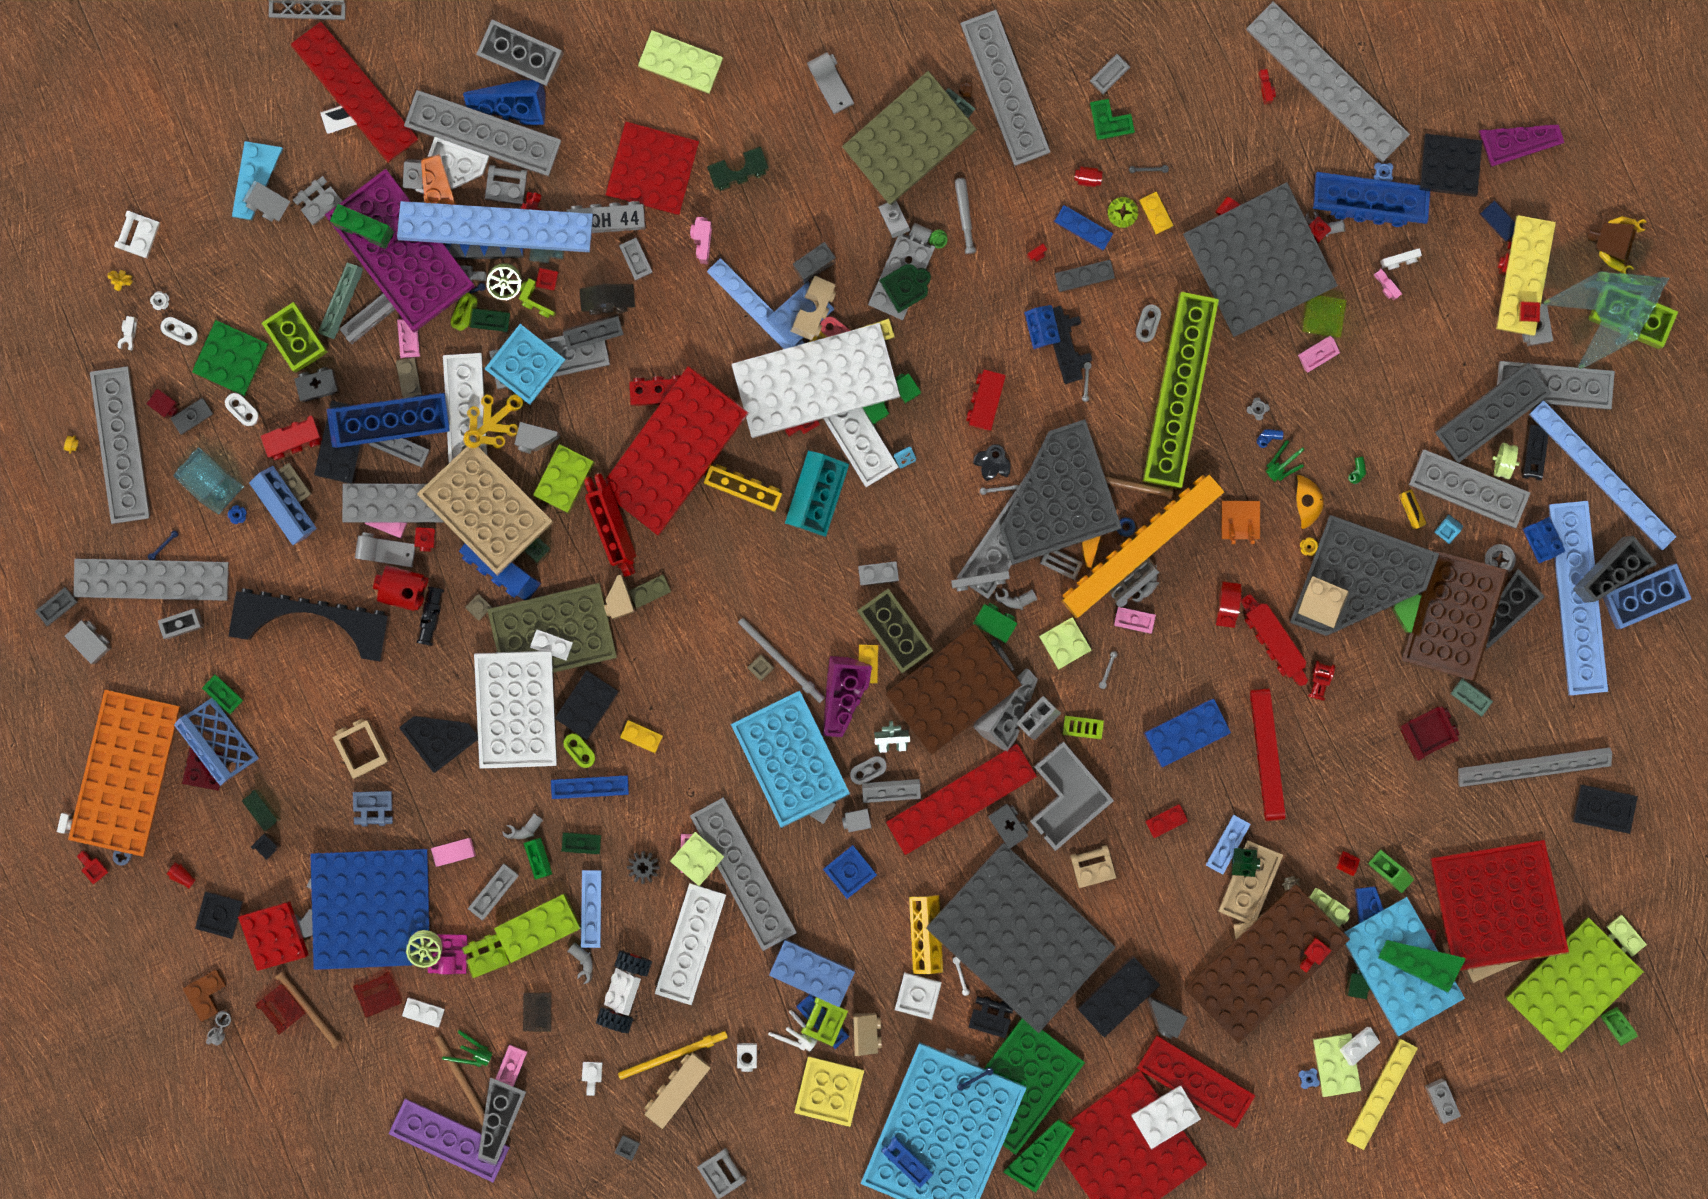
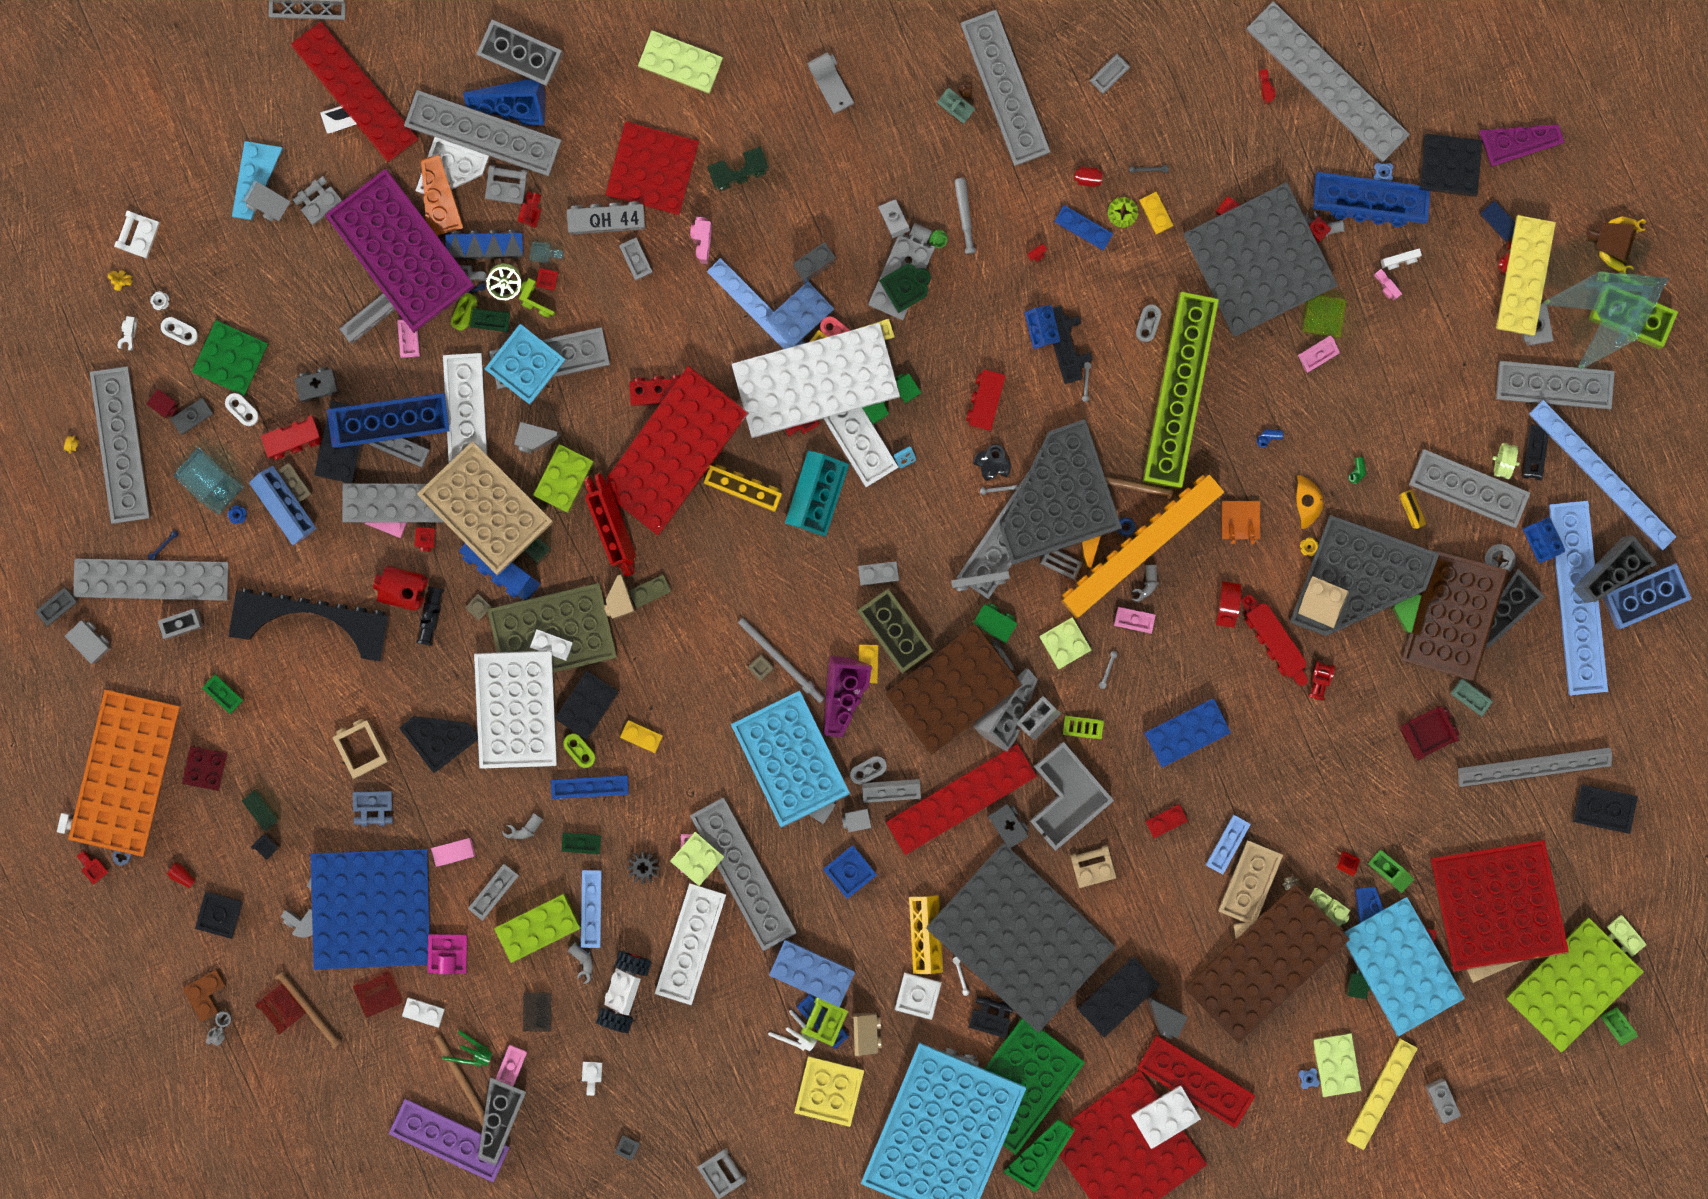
medium blue fence [174,698,259,786] -> none
red plate [238,901,309,971] -> none
lime brick [262,302,328,373] -> none
sand green plate [318,262,363,339] -> none
green arch [330,204,394,249] -> none
light grey door [355,532,416,567] -> none
dark tan plate [396,357,422,398] -> none
light blue plate [397,201,593,252] -> none
light grey bracket [403,159,423,189] -> none
yellowish green wheel [406,930,442,968] -> none
lime plate [462,934,509,978] -> none
yellow plant [463,395,523,448] -> none
green plate [523,838,552,880] -> none
dark grey panel [563,314,624,351] -> none
clear smoke brick [579,284,635,315] -> none
yellow bar [618,1031,728,1080] -> none
tan brick [644,1052,711,1129] -> none
white brick [737,1043,757,1072] -> none
tan arch [791,275,836,340] -> none
olive plate [842,71,978,205] -> none
sand green hips [874,720,910,752] -> none
blue plate [881,1136,933,1188] -> none
dark blue hinge [957,1067,993,1091] -> none
light grey piece [995,588,1037,610] -> none
dark grey plate [1054,260,1115,292] -> none
green plate [1090,99,1135,141] -> none
light grey plate [1110,558,1159,607] -> none
dark green brick [1232,848,1260,877] -> none
light grey plate [1247,398,1270,420] -> none
red beam [1250,688,1285,822] -> none
green plant [1265,440,1305,482] -> none
red plate [1300,937,1332,973] -> none
white plate [1340,1027,1380,1066] -> none
green wing [1378,940,1466,994] -> none
dark grey plate [1435,362,1552,463] -> none
medium azure slope [1435,515,1463,544] -> none
red plate [1519,302,1540,322] -> none

